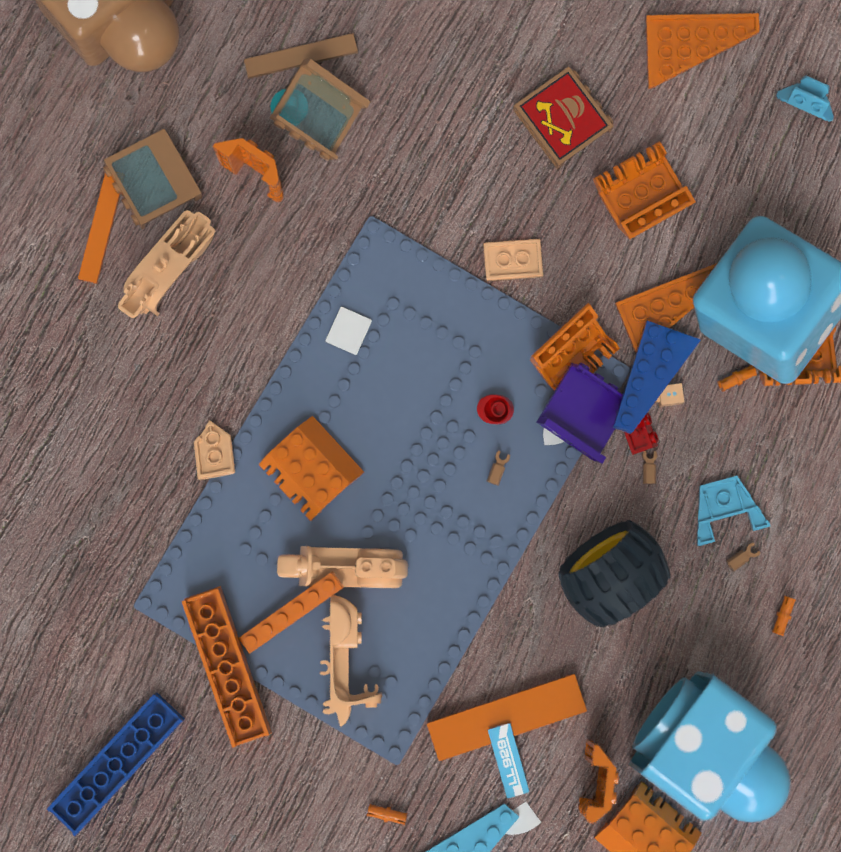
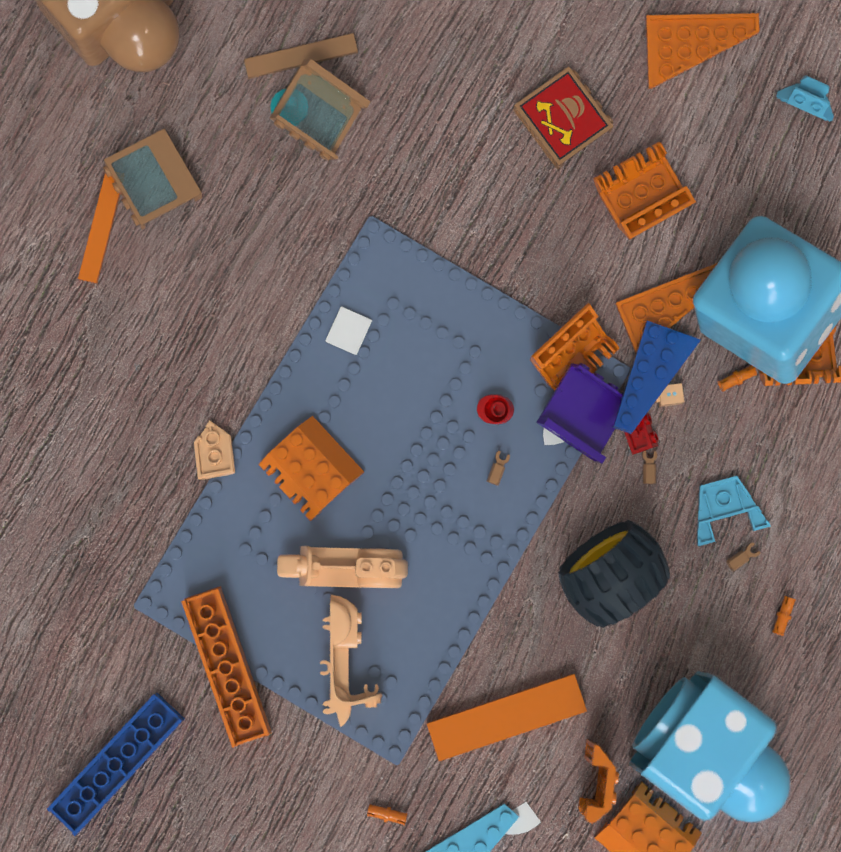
light nougat piece [118,210,215,318] -> none
orange slope [213,138,284,202] -> none
orange plate [238,571,344,654] -> none
light nougat tile [483,239,543,281] -> none
medium azure sticker [488,723,529,798] -> none

